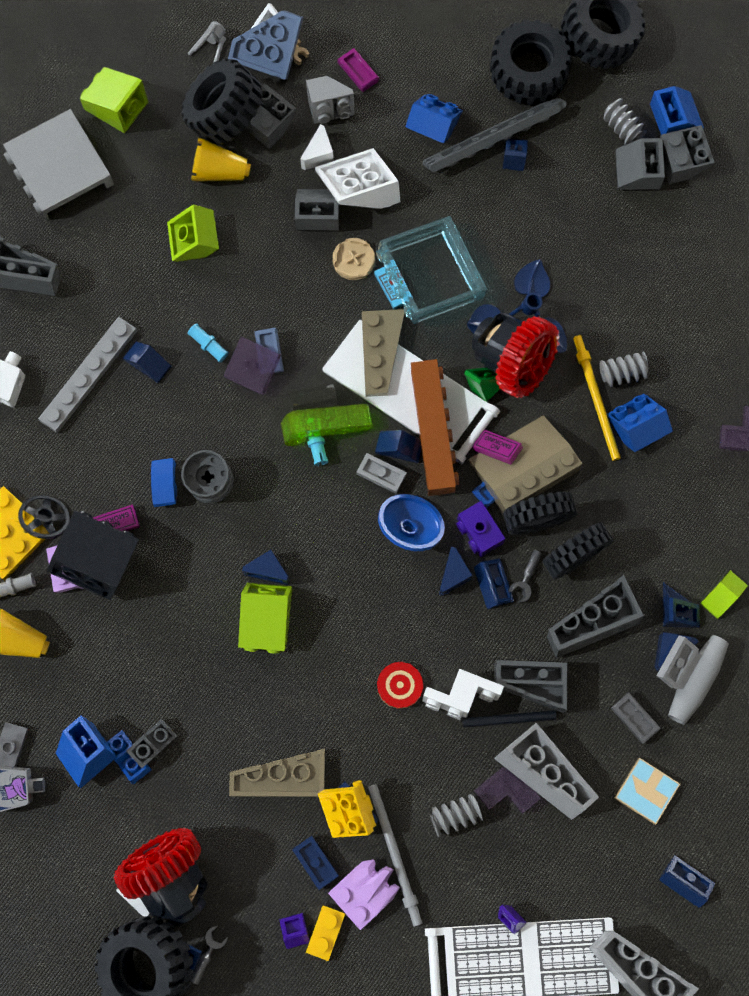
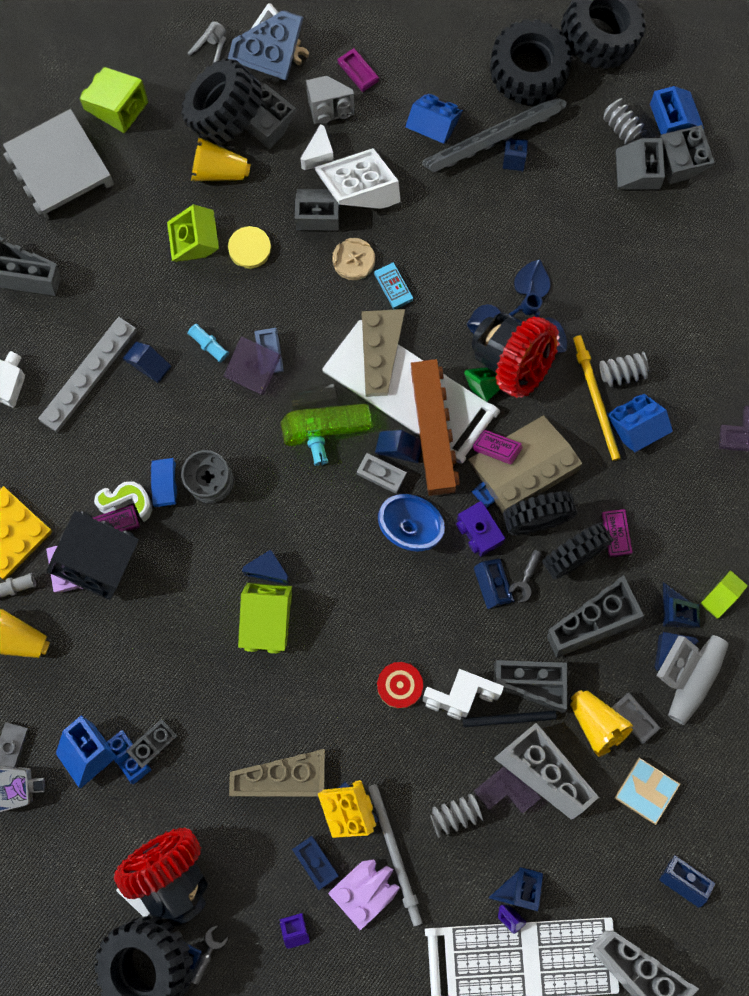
black wheel [18,495,70,539] -> none
yellow plate [306,905,345,961] -> none
clear light blue window [376,216,487,324] -> none
dark blue slope [439,547,472,596] -> none
none -> white animal [94,482,152,522]
none -> light yellow tile [228,226,271,269]
none -> dark blue slope [488,867,543,911]
none -> yellow cone [570,690,634,757]
none -> magenta tile [602,509,632,557]

